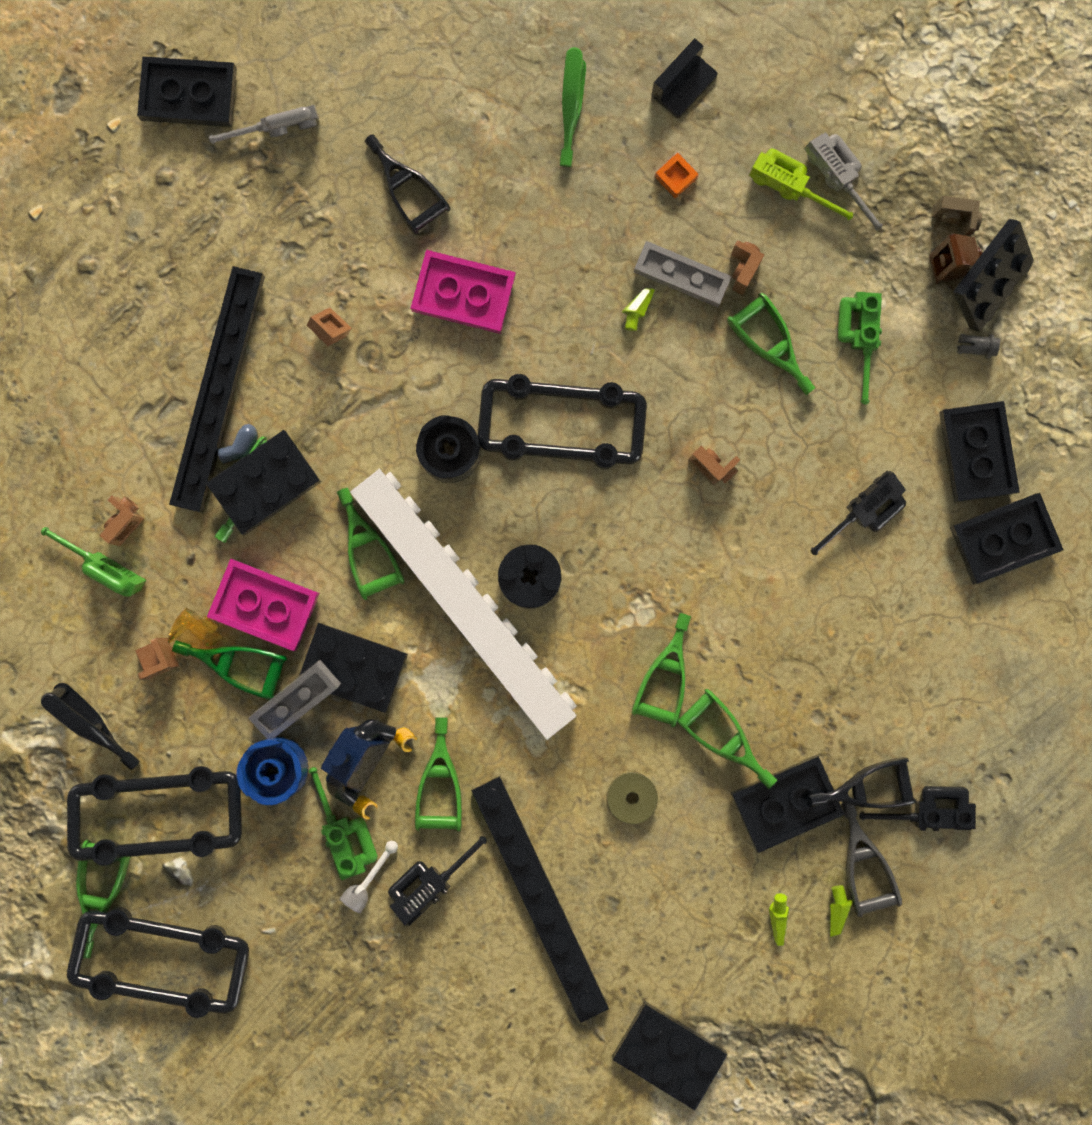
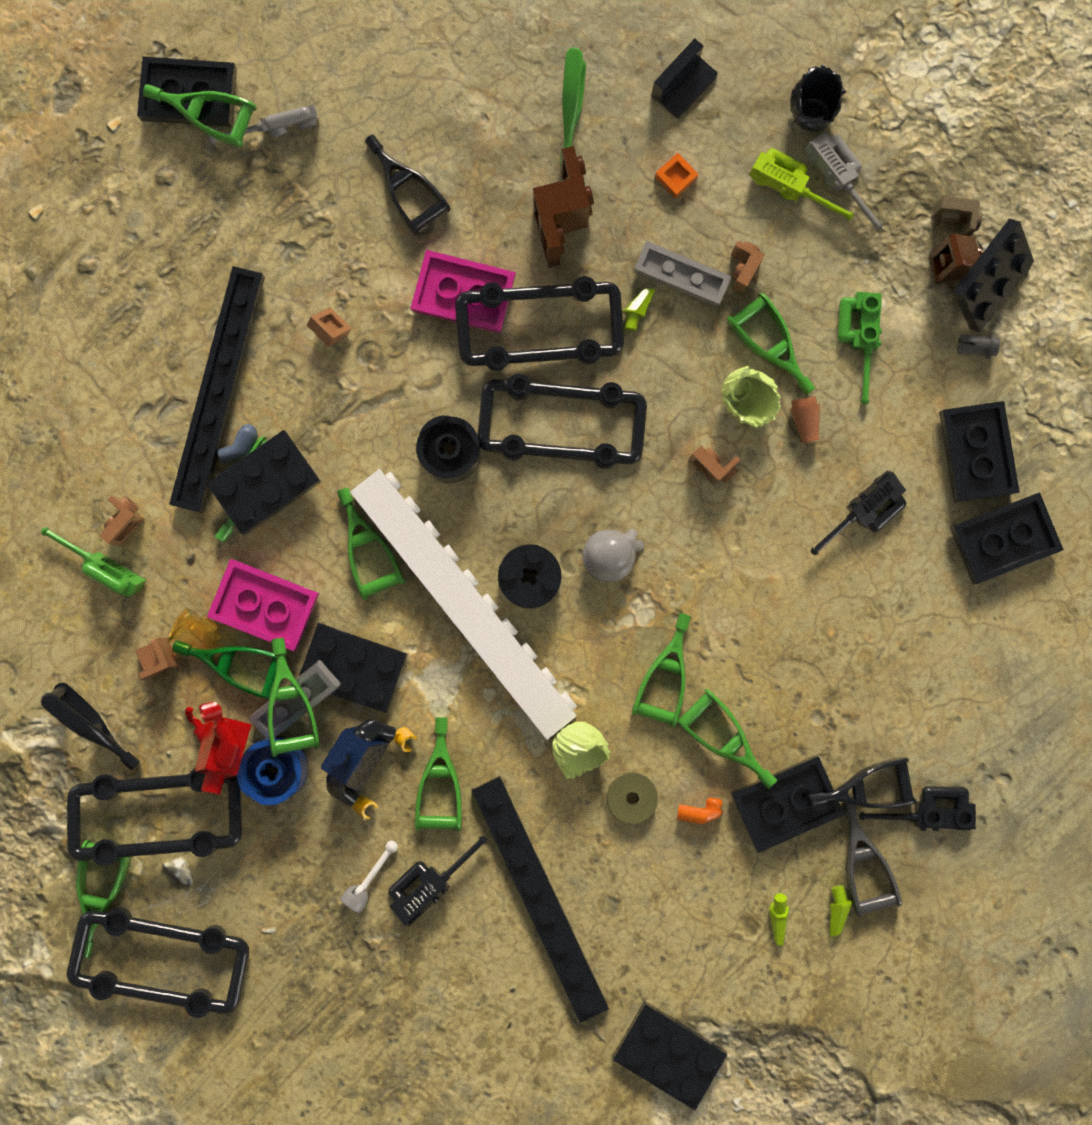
bright green piece [309,767,378,881] -> none
none -> bright green piece [143,84,257,148]
none -> red torso [185,702,252,795]
none -> bright green piece [268,638,320,757]
none -> black bar [455,276,624,371]
none -> reddish brown bracket [533,146,594,268]
none -> yellowish green hair [552,722,611,779]
none -> light grey hat [582,529,644,582]
none -> orange arm [677,797,723,824]
none -> yellowish green hair [721,366,781,428]
none -> nougat cone [789,396,820,443]
none -> black hair [790,64,846,132]

